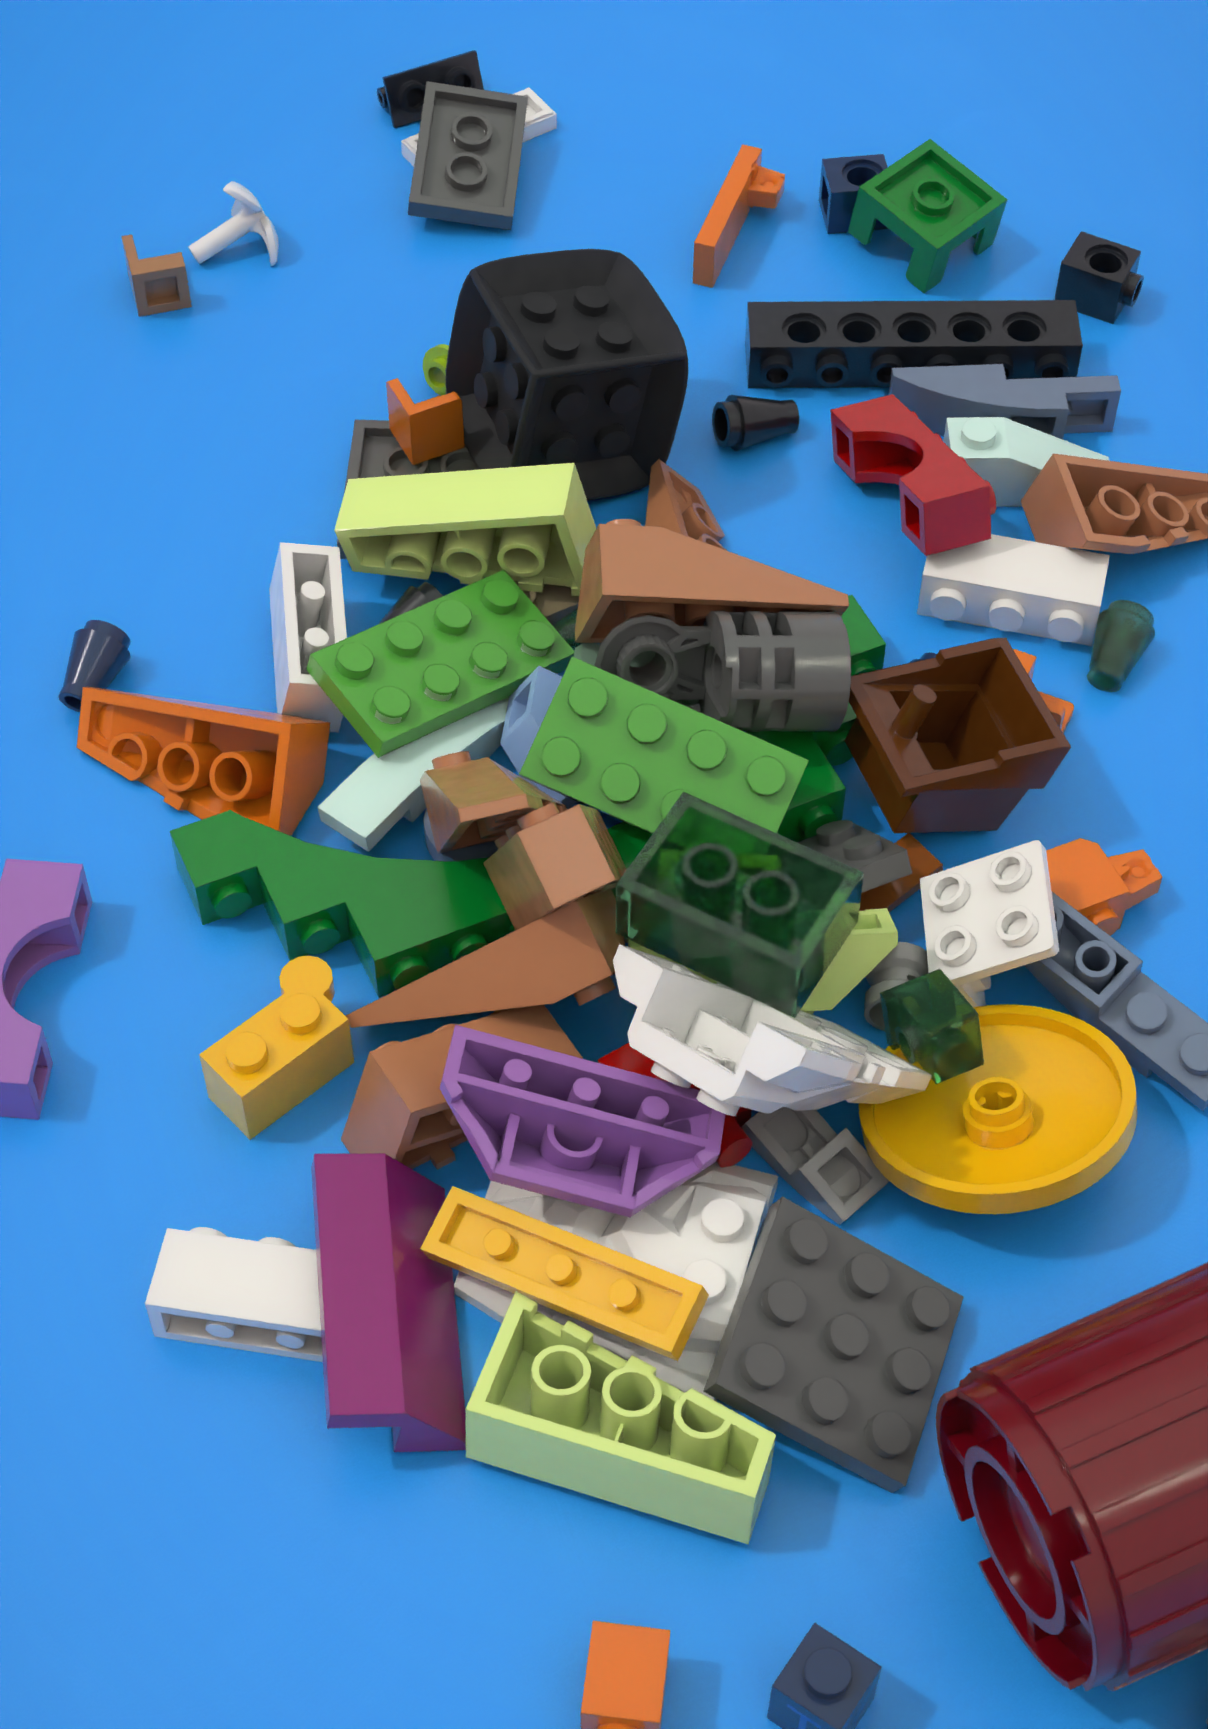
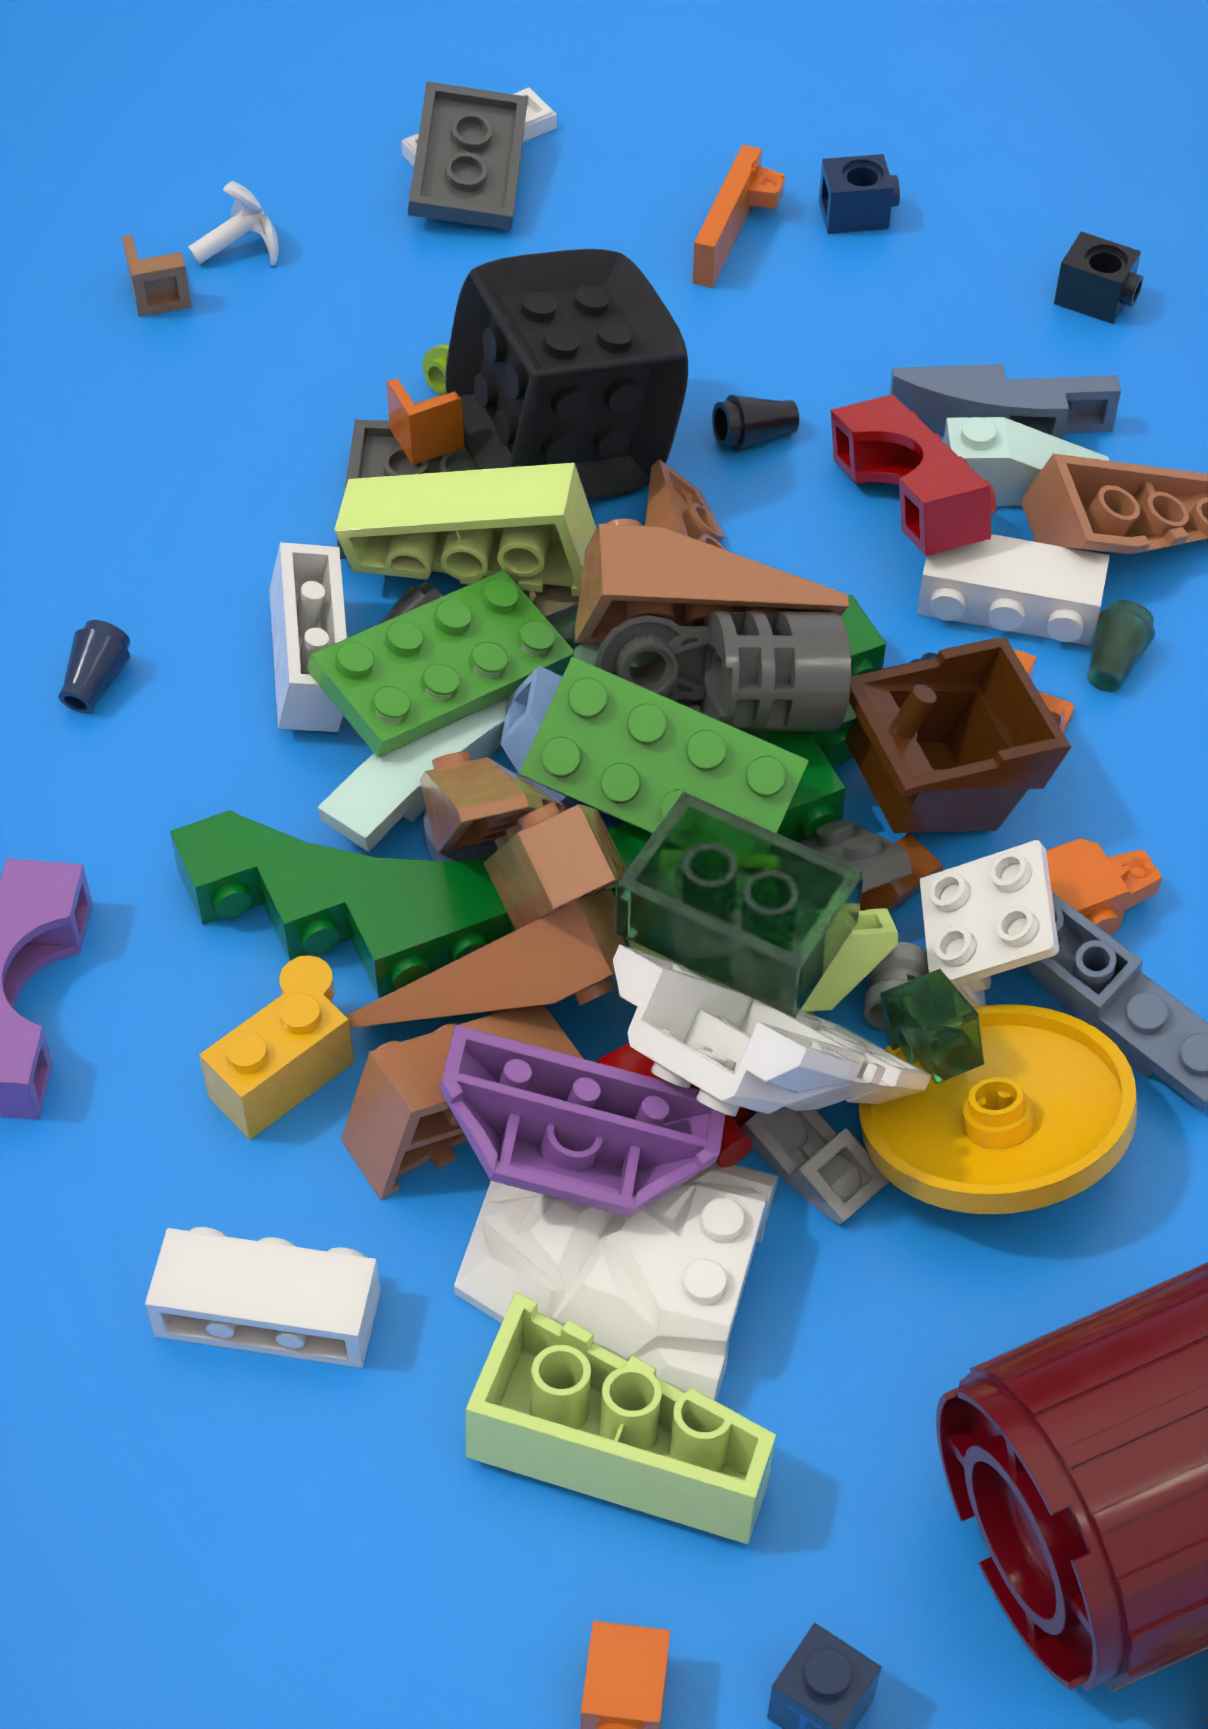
orange wedge [76,687,330,836] -> none
magenta slope [311,1153,466,1452] -> none
black hinge [377,50,484,128] -> none
yellow plate [420,1186,709,1361] -> none
dark grey plate [703,1197,964,1493] -> none
black brick [745,300,1083,388] -> none
green panel [848,139,1008,293] -> none

